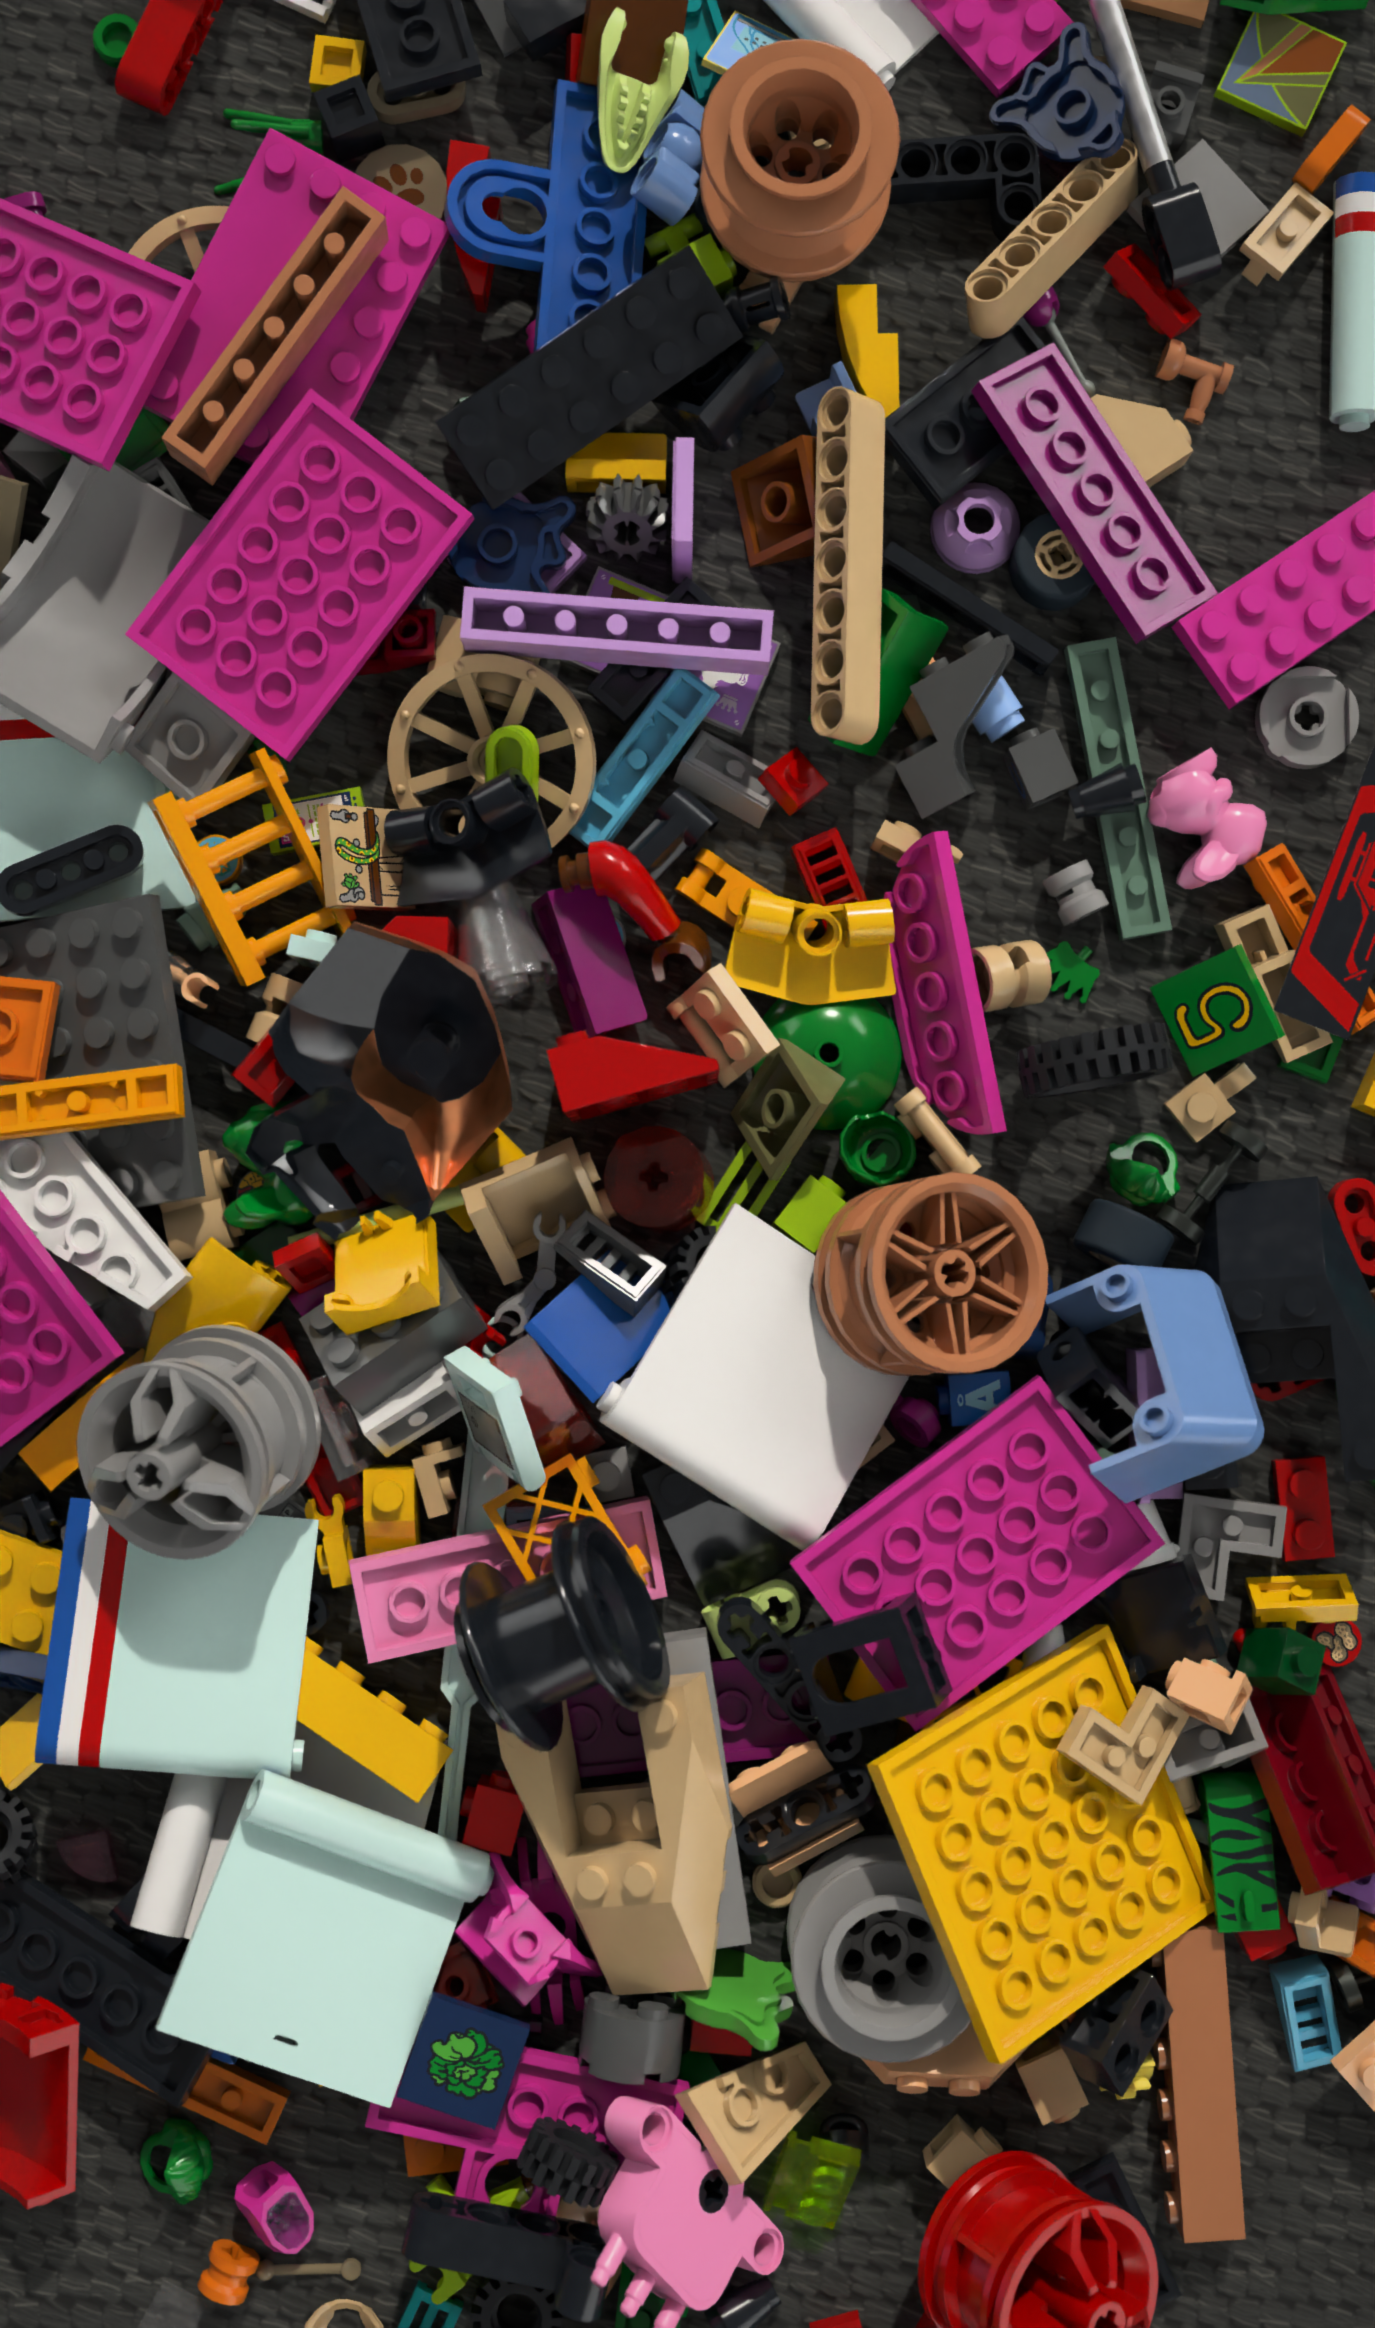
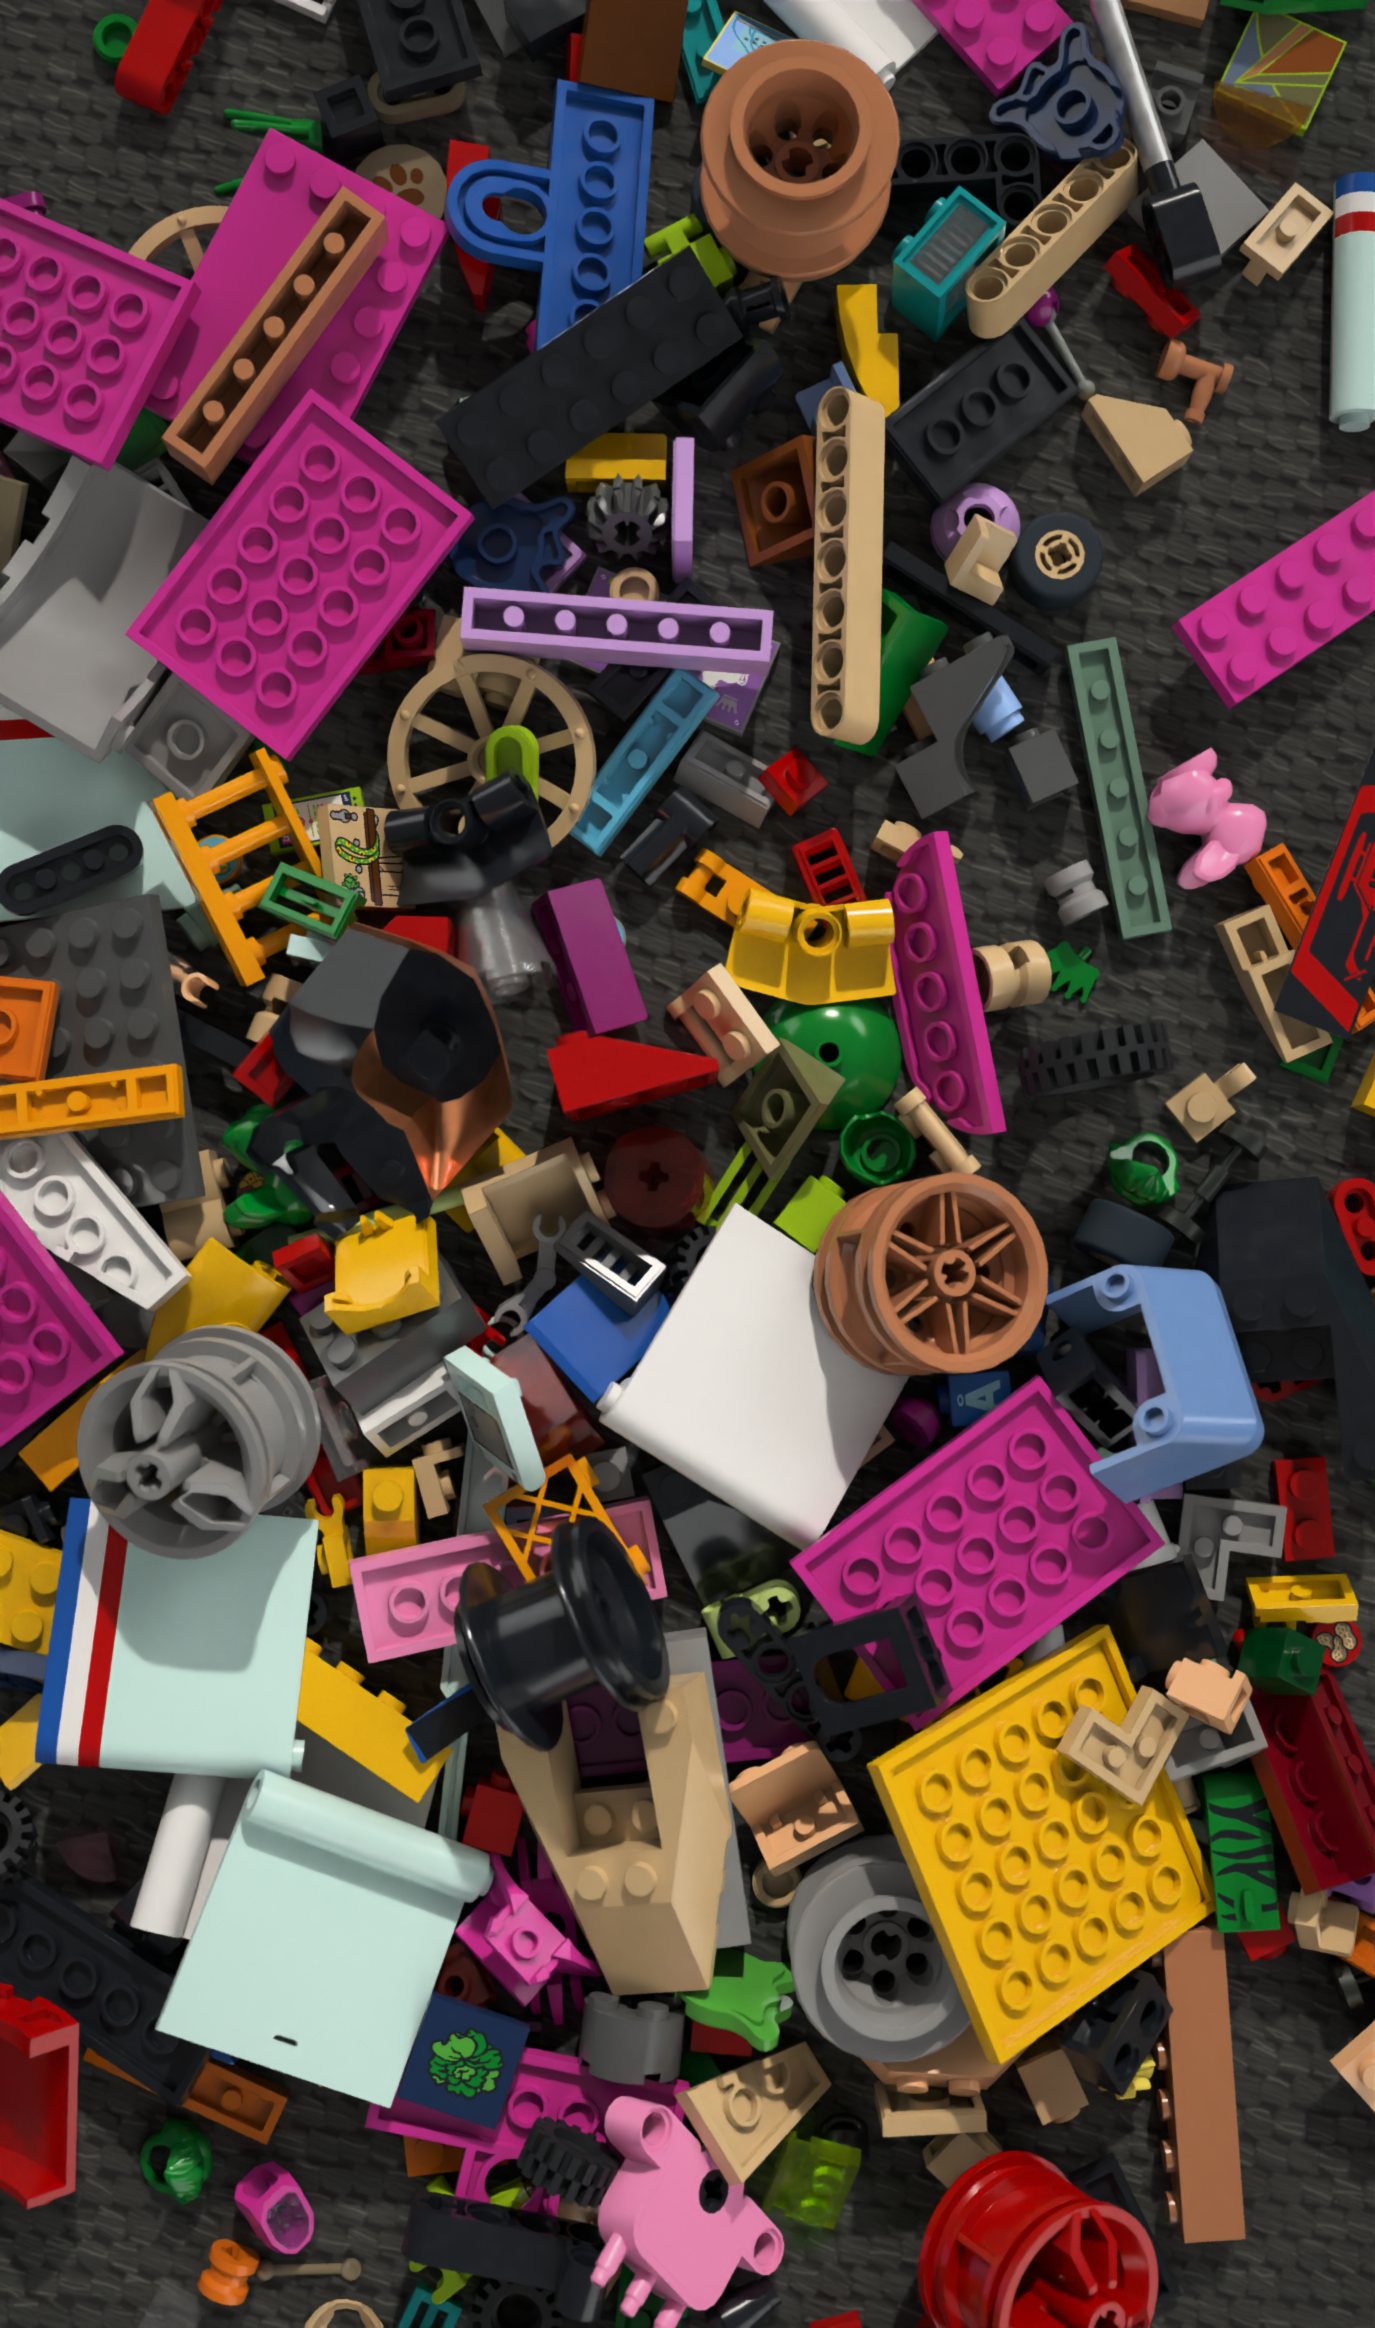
yellow plate [309,35,367,92] -> none
red piece [558,840,712,982] -> none
yellowish green animal [597,7,689,173] -> none
medium blue piece [630,88,705,226] -> none
black beam [736,1763,878,1865] -> none
plate [971,342,1218,644] -> none
black cone [1068,763,1147,820] -> none
green tile [1150,944,1285,1077] -> none
light grey plate [1255,666,1359,769] -> none
medium azure slope [1269,1954,1342,2072] -> none
orange beam [1292,104,1371,195] -> none
none -> green tile [258,862,367,942]
none -> black sticker [405,1683,489,1763]
none -> tan tile [610,567,660,602]
none -> tan tile [874,2080,988,2137]
none -> teal piece [890,185,1006,343]
none -> tan panel [944,513,1018,606]
none -> clear orange tile [1213,80,1312,148]

